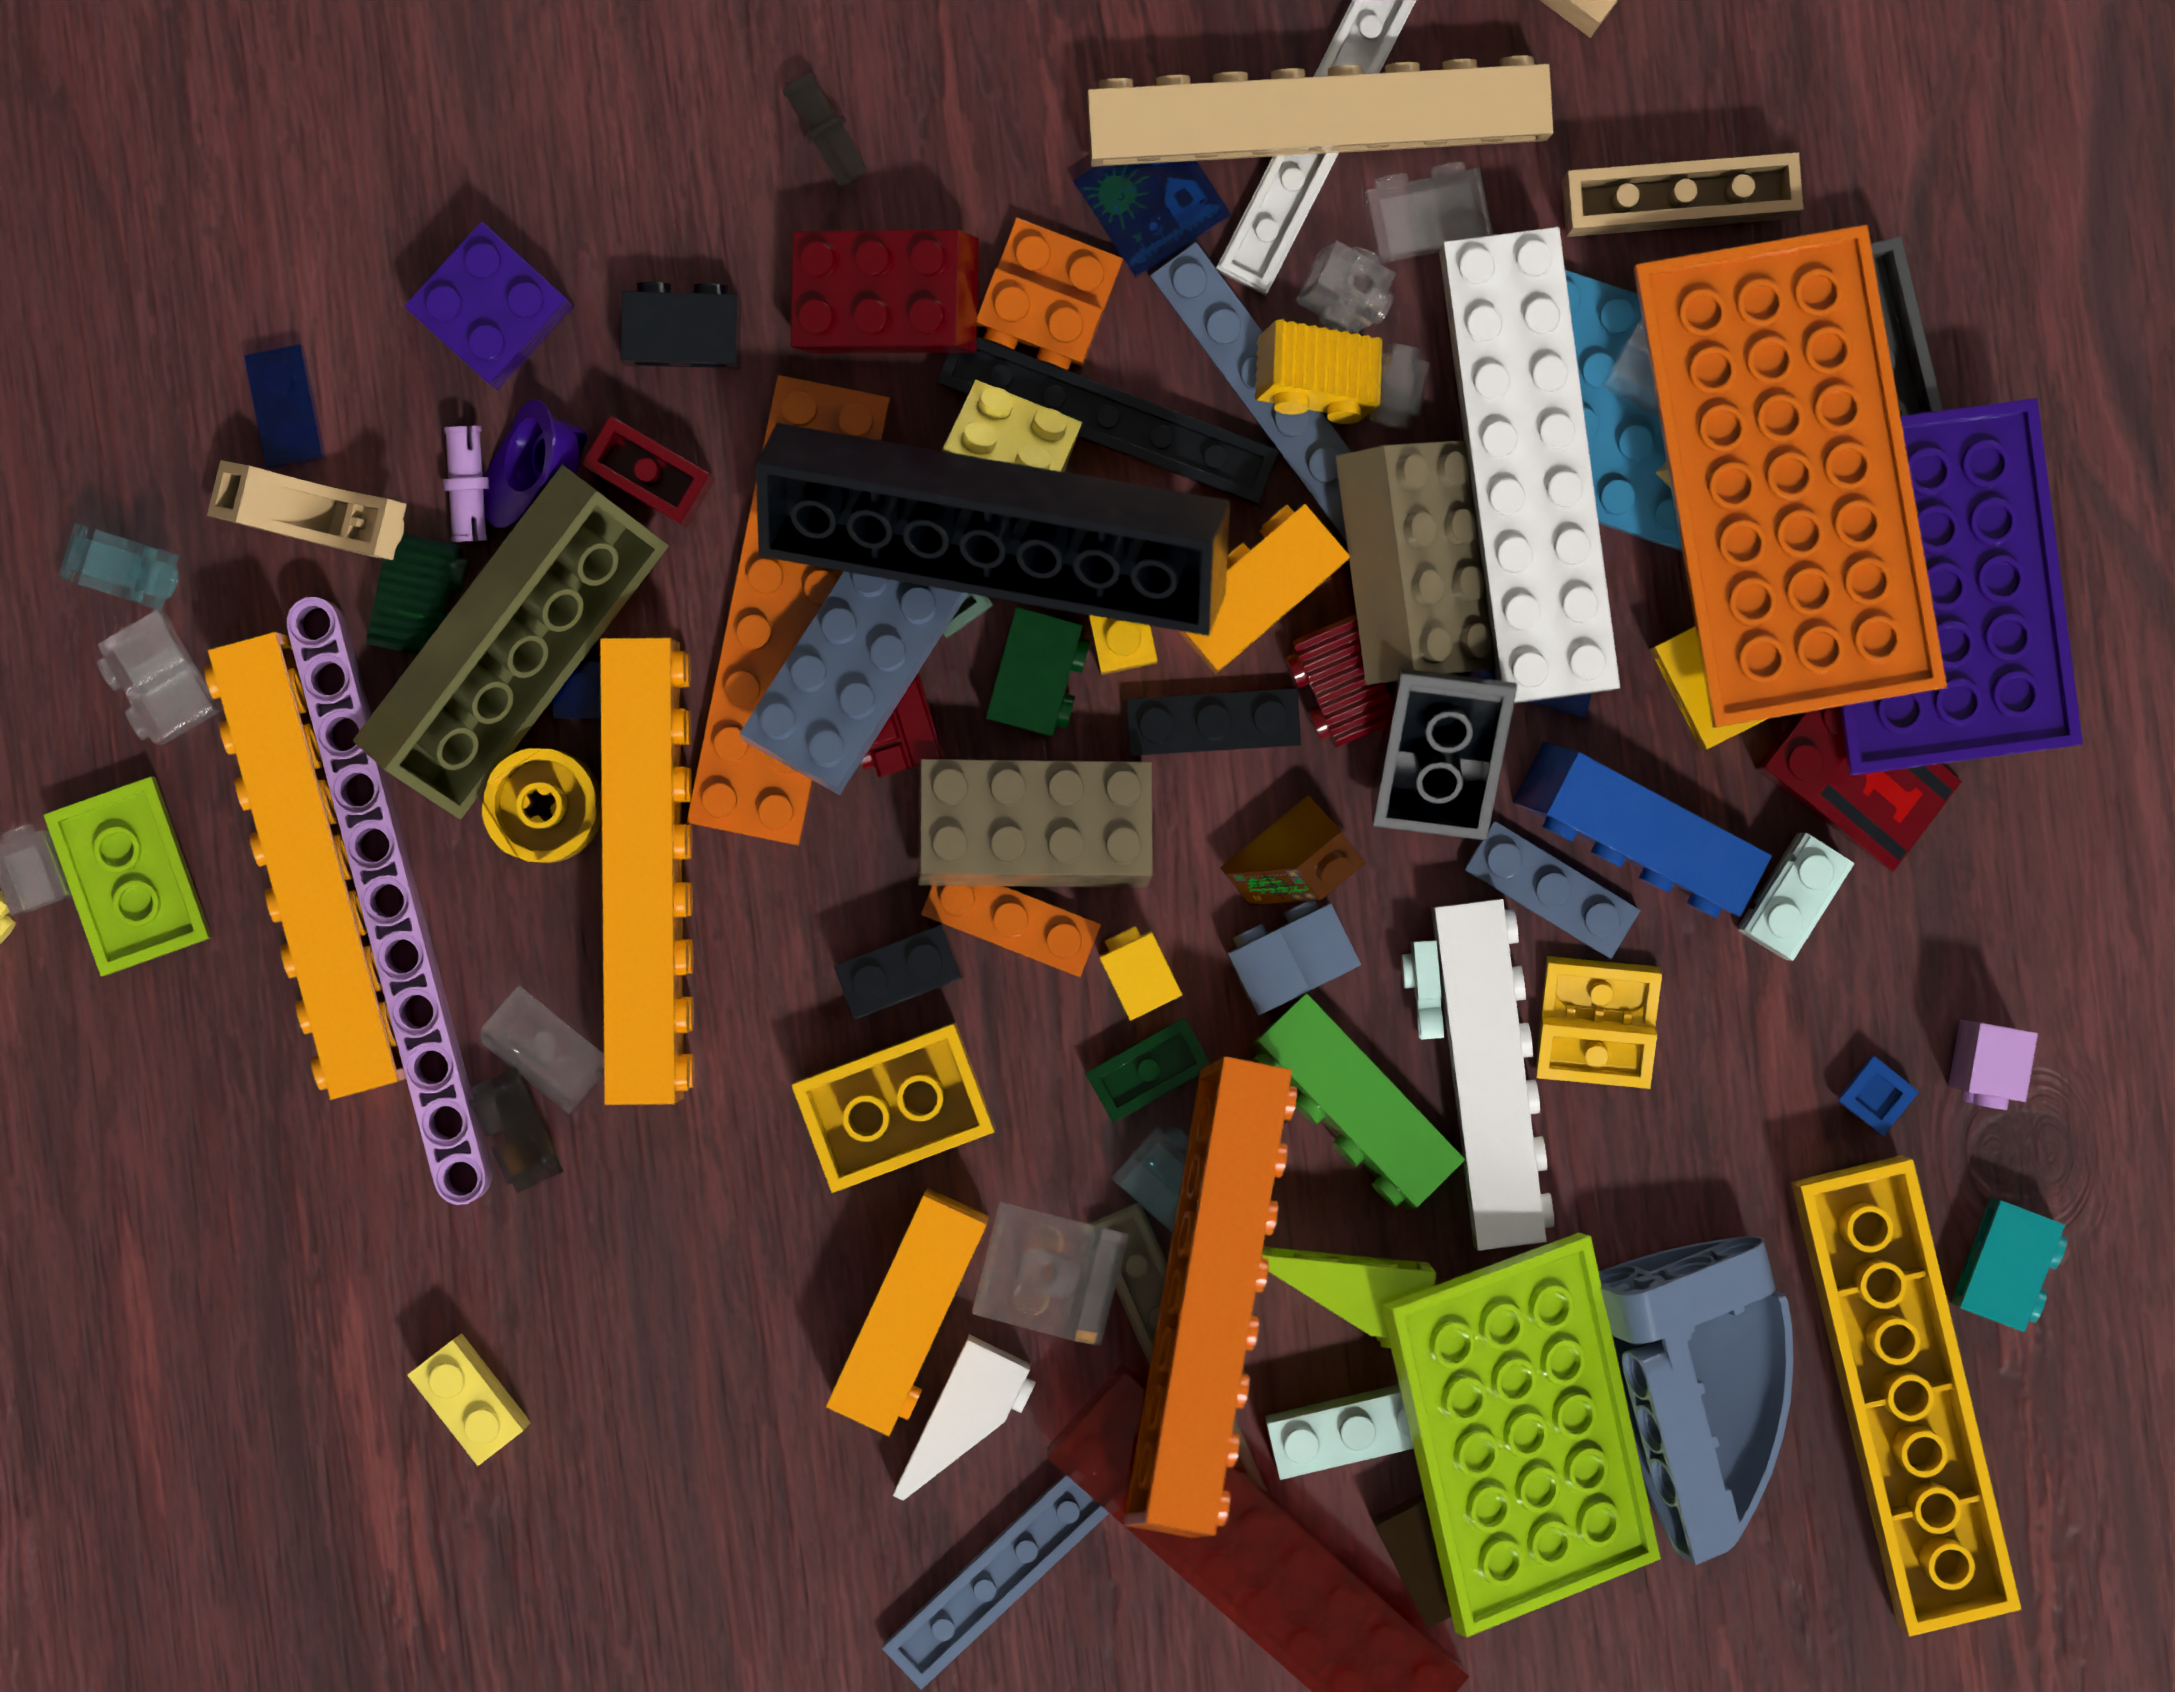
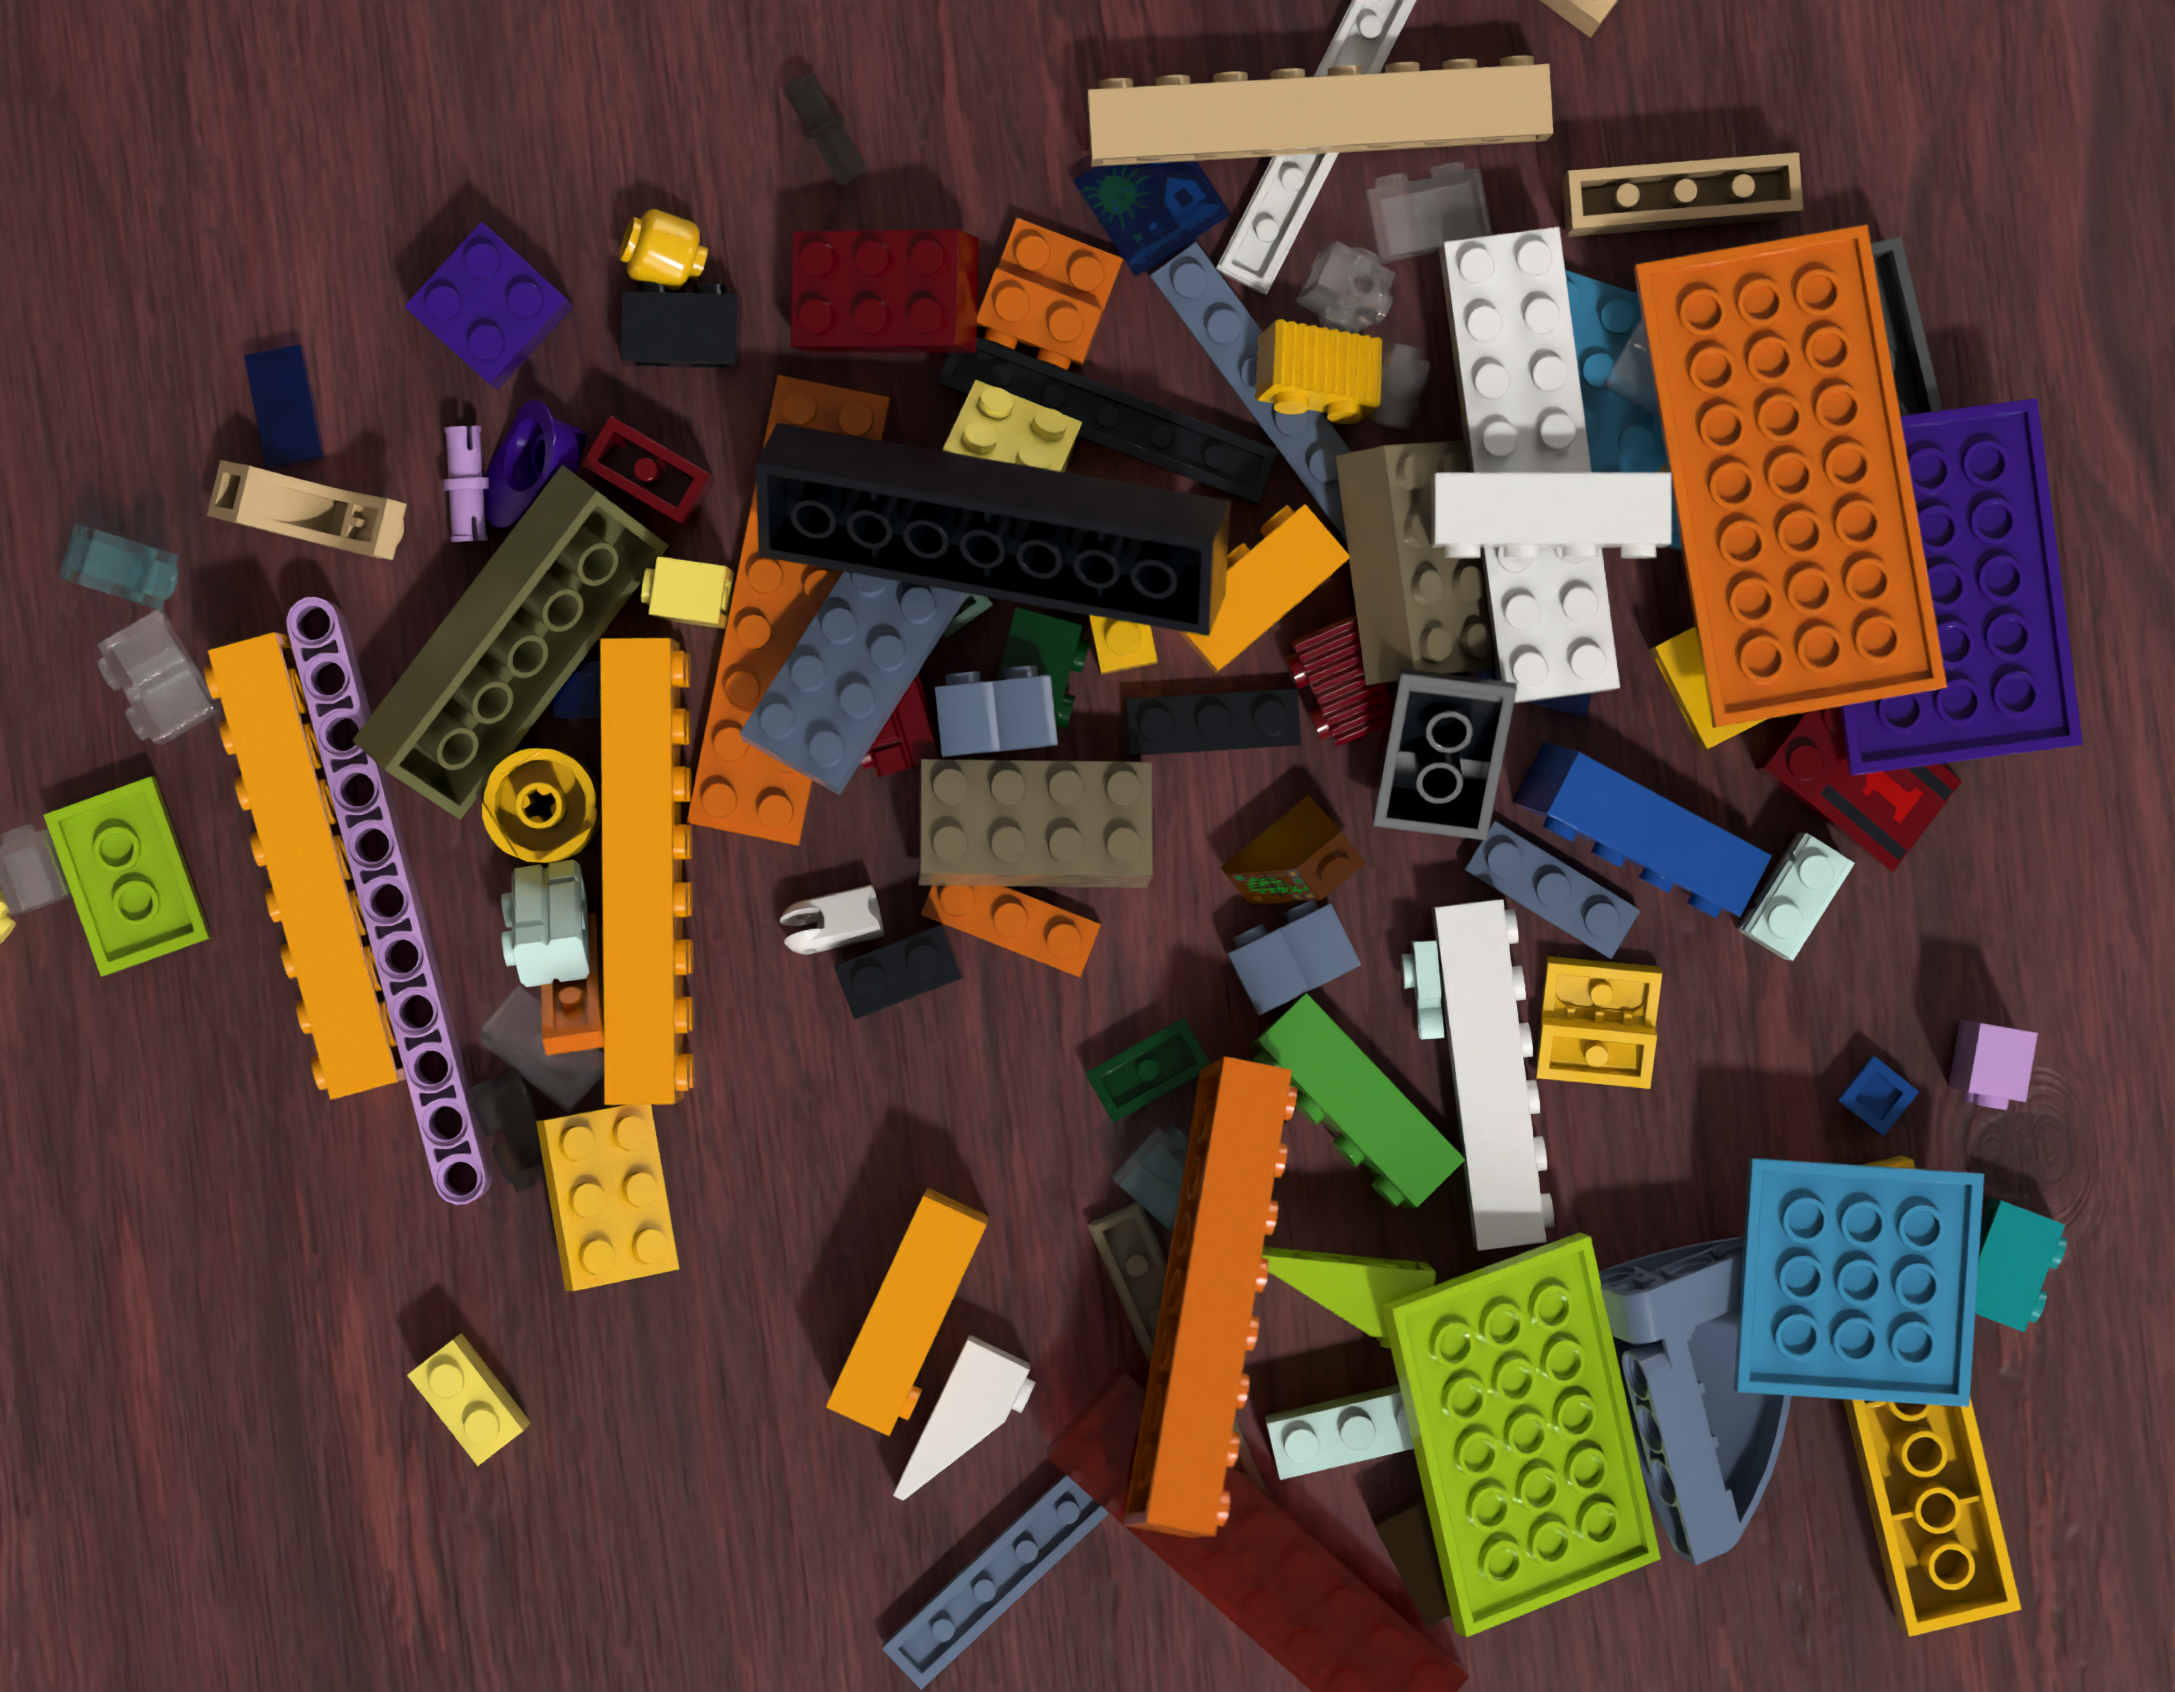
clear green brick [365,534,469,655] -> none
yellow brick [791,1022,996,1193] -> none
clear brick [972,1202,1129,1346] -> none
yellow brick [1100,926,1182,1021] -> none
none -> light aqua brick [501,860,590,987]
none -> yellow plate [536,1104,679,1291]
none -> orange plate [541,913,604,1056]
none -> yellow head [618,209,708,293]
none -> light yellow brick [641,556,735,629]
none -> white piece [780,884,884,955]
none -> sand blue brick [935,665,1058,757]
none -> white brick [1431,473,1671,558]
none -> dark azure plate [1734,1158,1984,1407]

